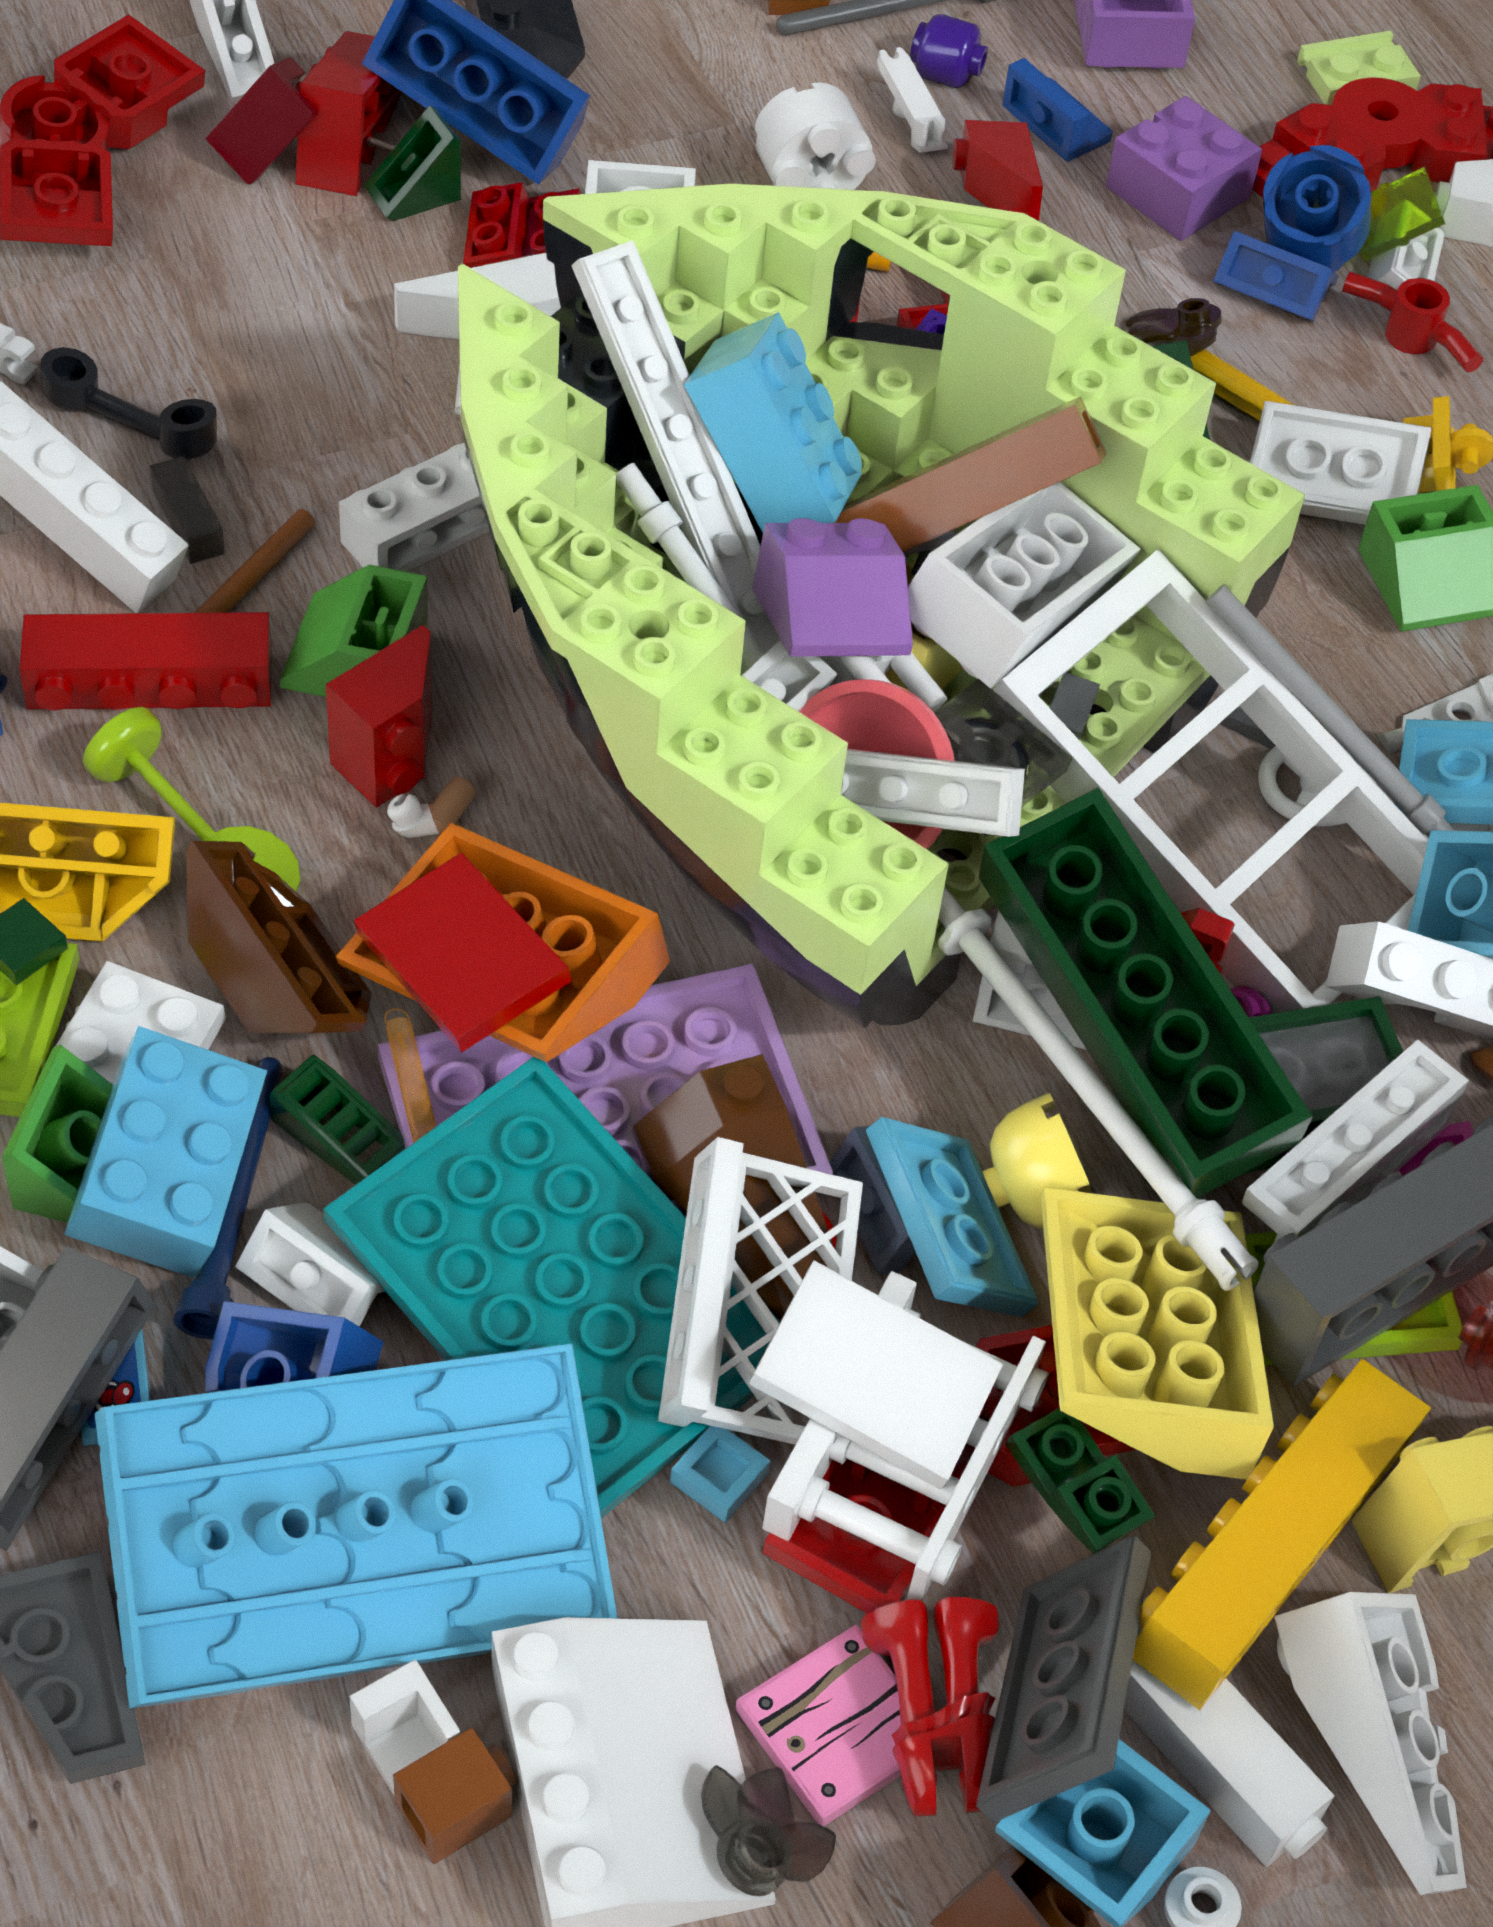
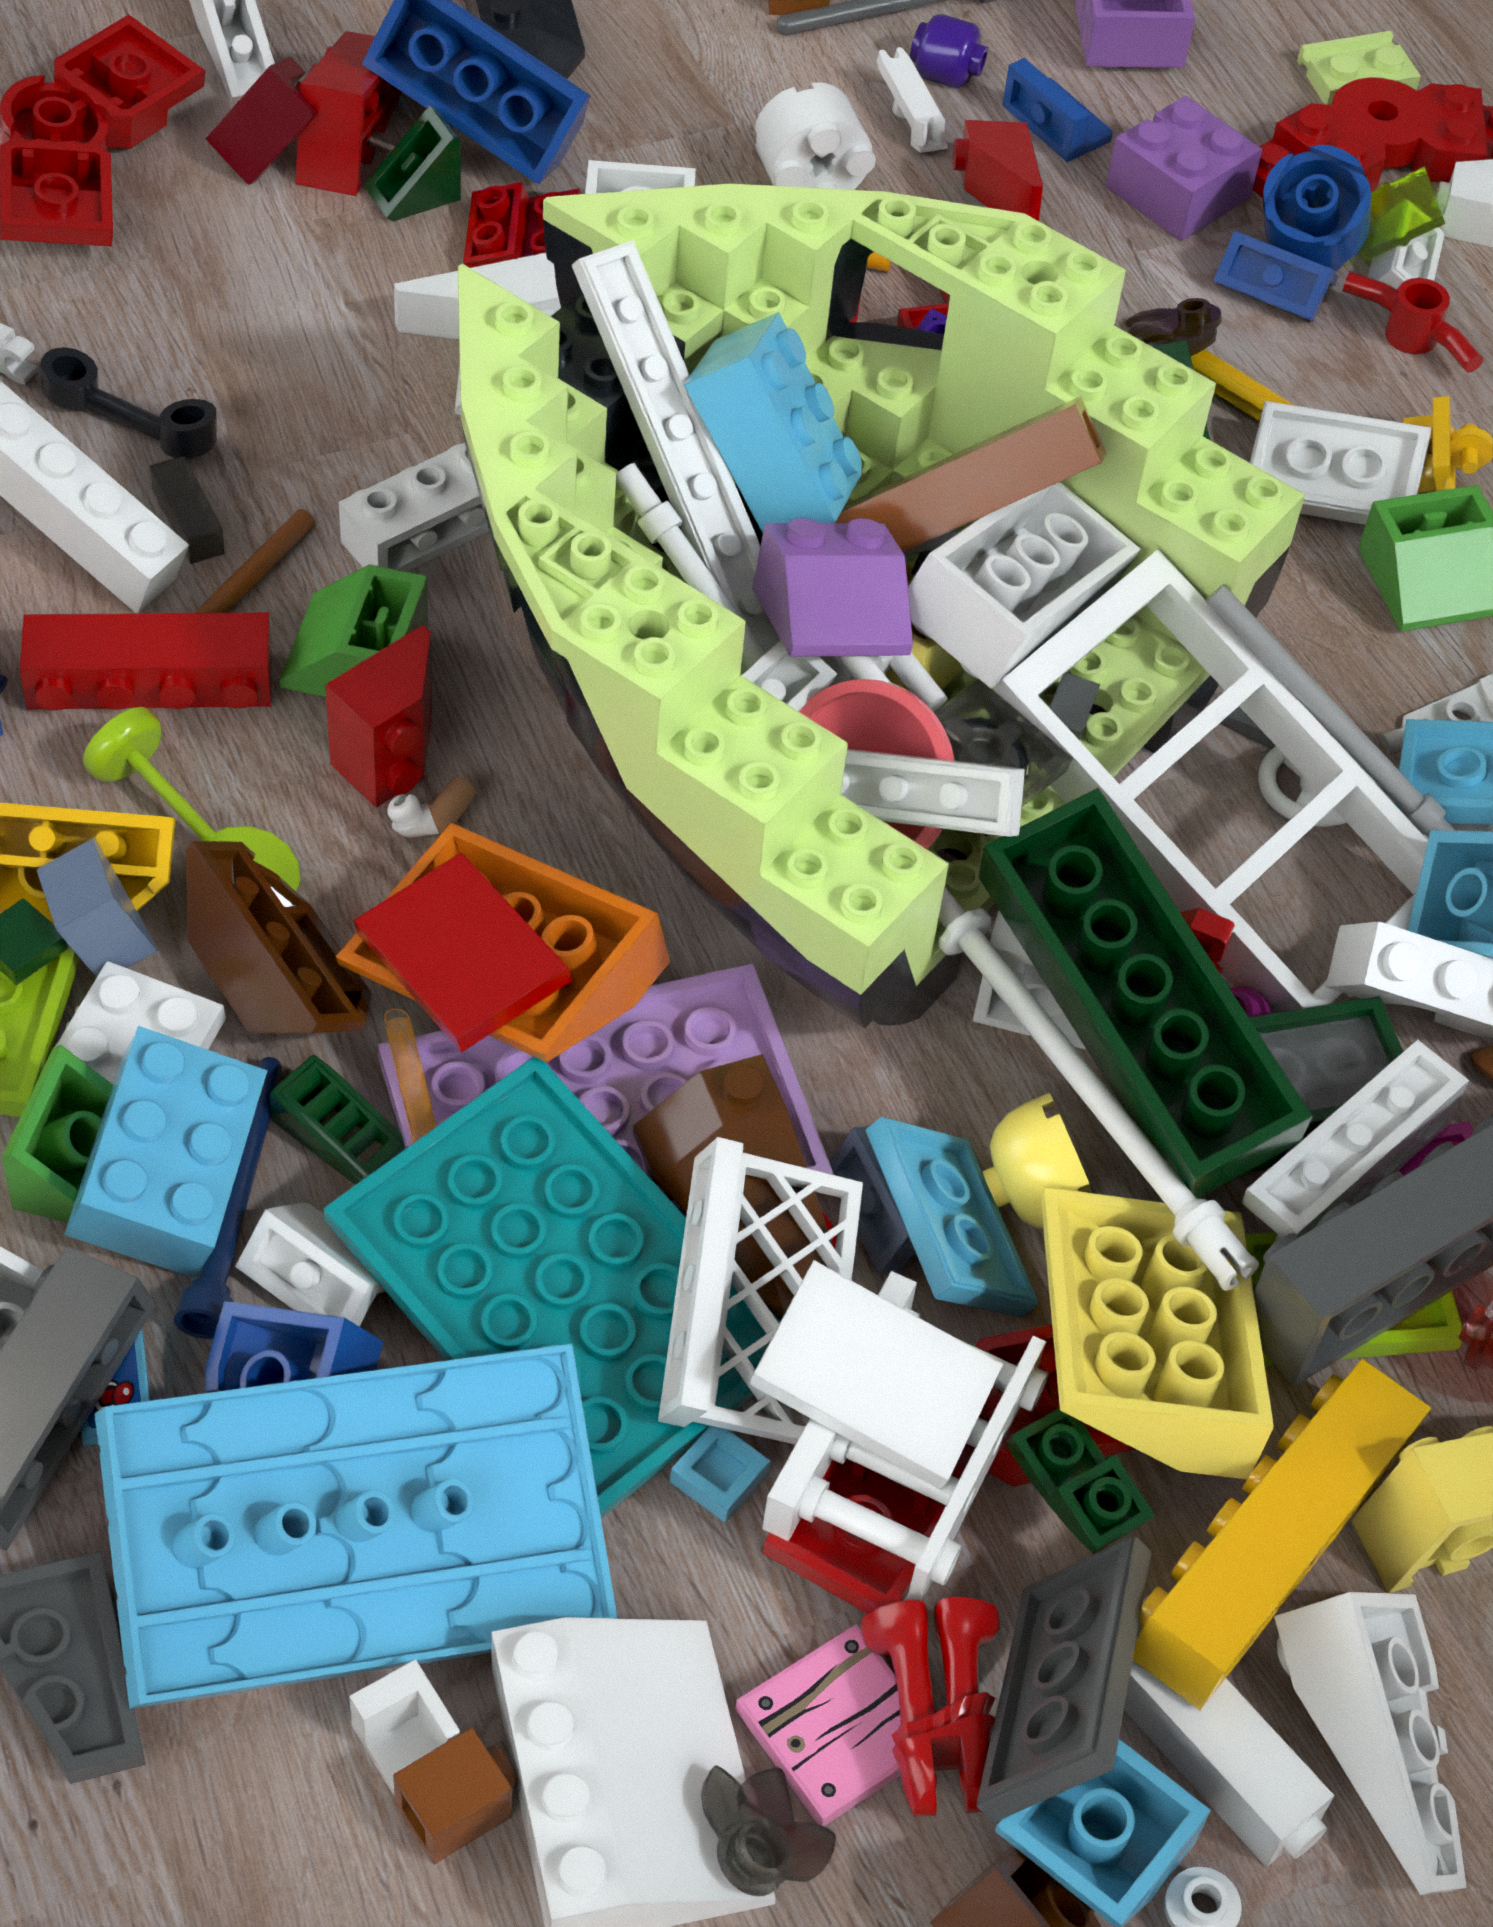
none -> sand blue slope [37,838,159,977]

